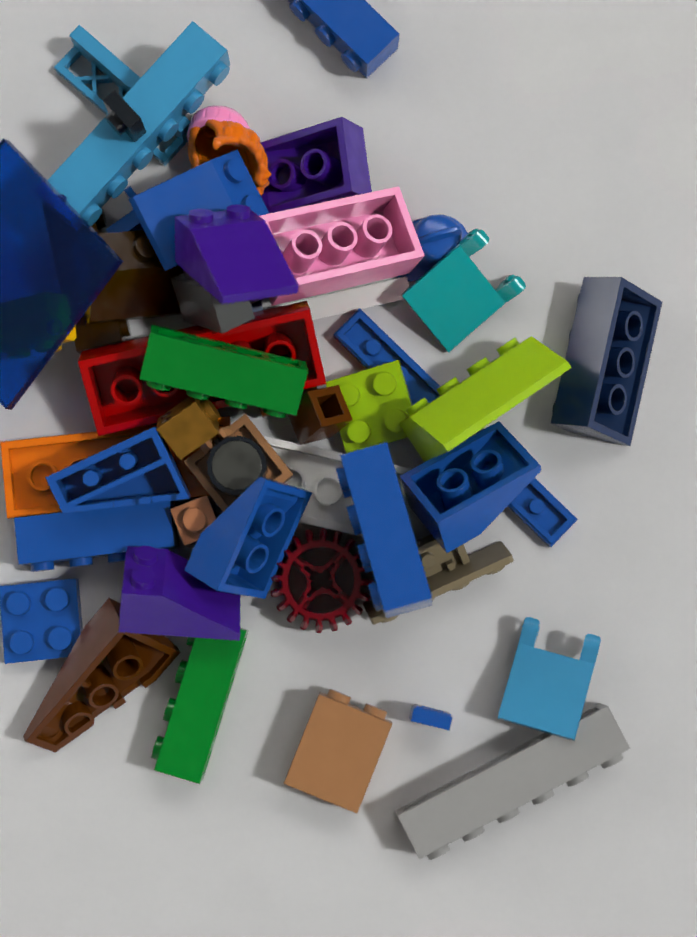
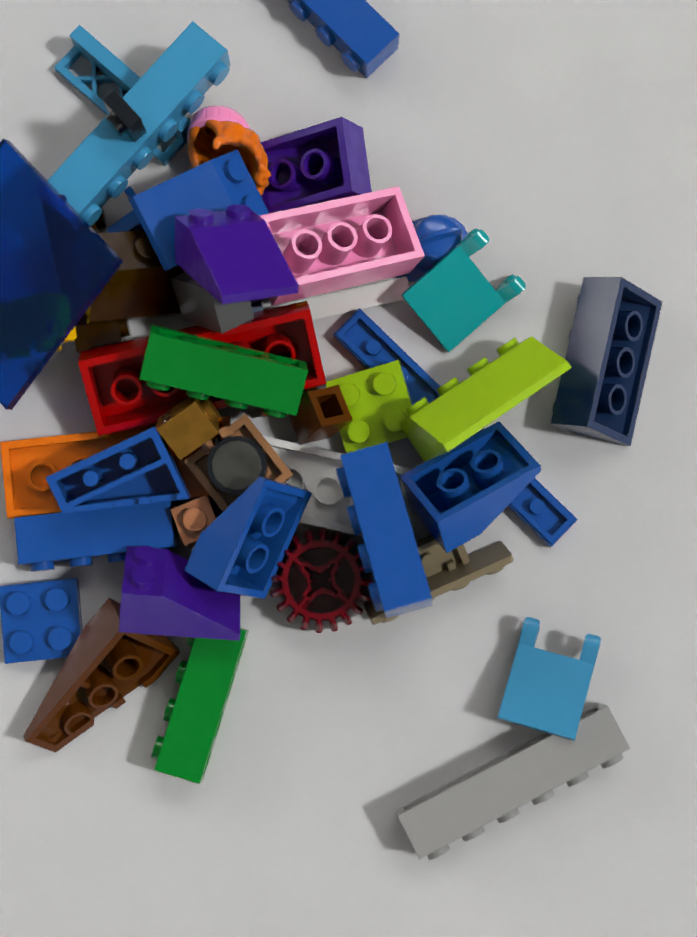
medium nougat brick [284,689,392,813] -> none
blue tile [409,704,452,730] -> none

